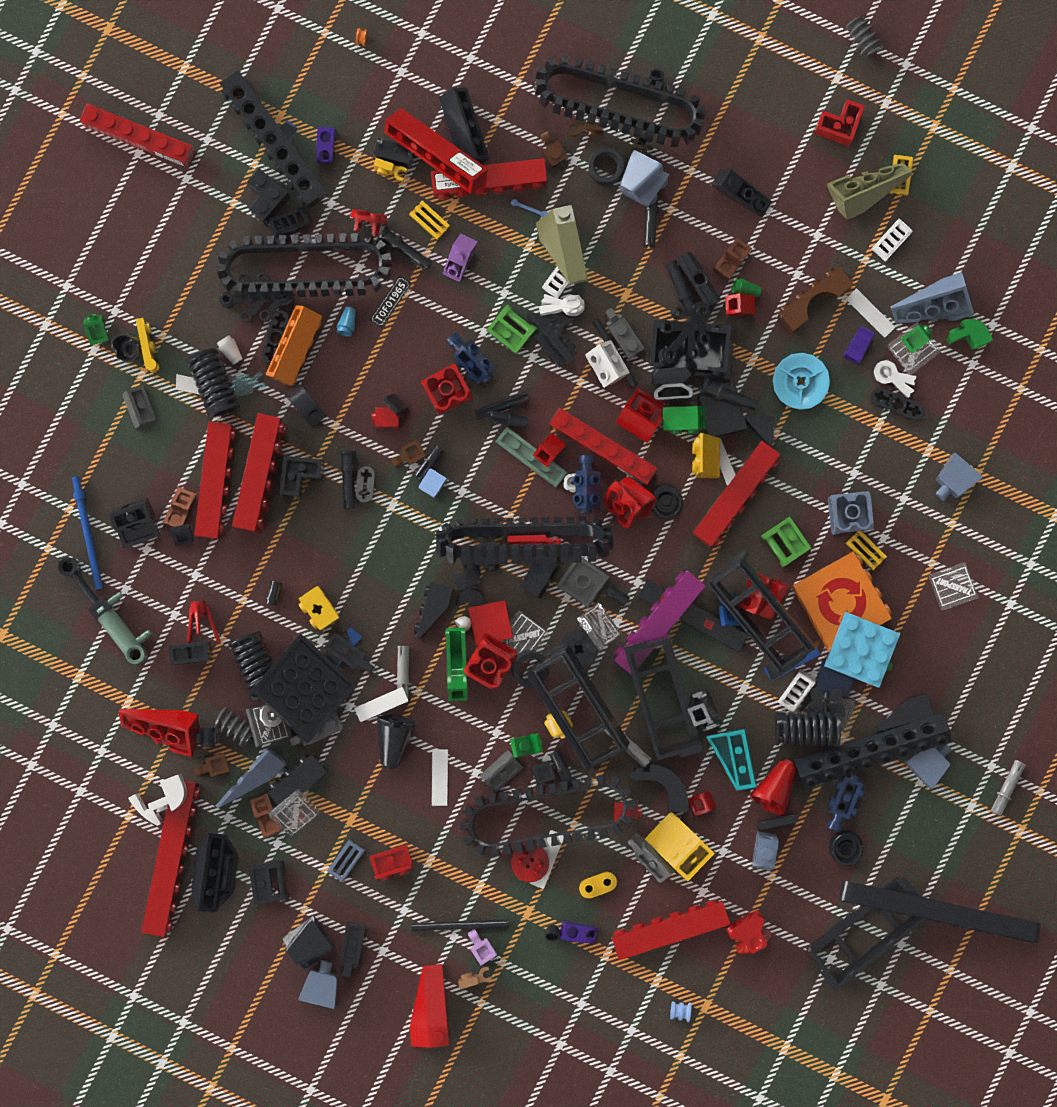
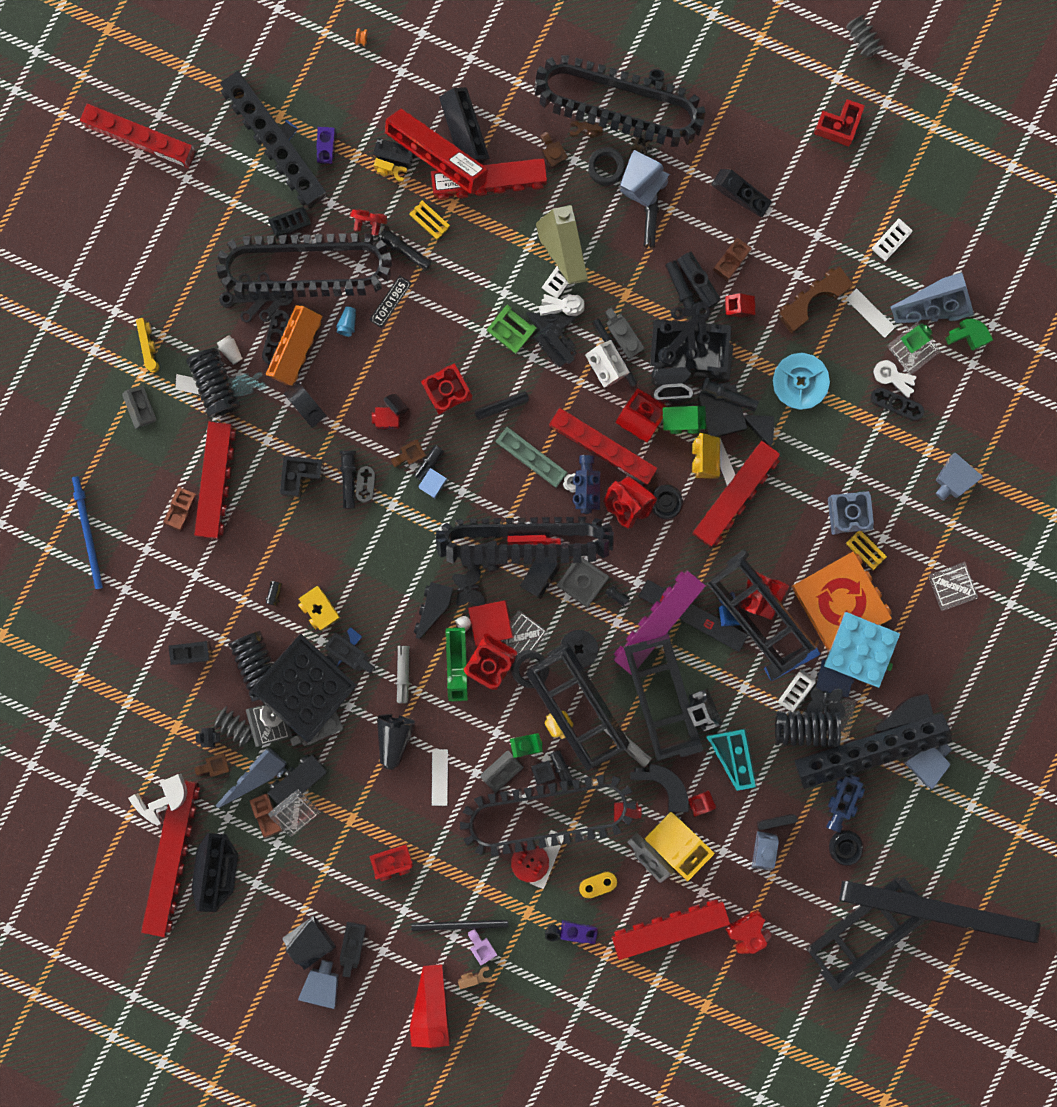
sand green piece [58,557,152,664] -> none
green bracket [83,314,109,346] -> none
black brick [109,498,161,548] -> none
black hair [111,334,142,363] -> none
red wedge [118,709,200,757] -> none
black tile [170,523,194,546] -> none
red plant [187,601,221,644] -> none
red brick [232,413,287,534] -> none
black brick [247,168,290,226] -> none
black plate [249,860,289,905] -> none
sand blue tile [327,839,365,882] -> none
white sticker [354,687,408,722] -> none
medium lavender slope [443,234,478,282] -> none
dark blue brick [446,332,496,384] -> none
black axle [489,411,528,429] -> none
medium blue hinge [511,199,548,218] -> none
red brick [533,433,566,467] -> none
clear tile [577,603,622,650] -> none
light blue bush [670,1002,691,1022] -> none
green cone [732,278,761,298] -> none
red cone [749,760,797,816] -> none
bright green plate [761,516,811,568] -> none
olive wedge [827,163,912,220] -> none
dark purple leg [843,326,874,365] -> none
yellow tile [889,155,913,196] -> none
light grey axle [991,760,1026,816] -> none

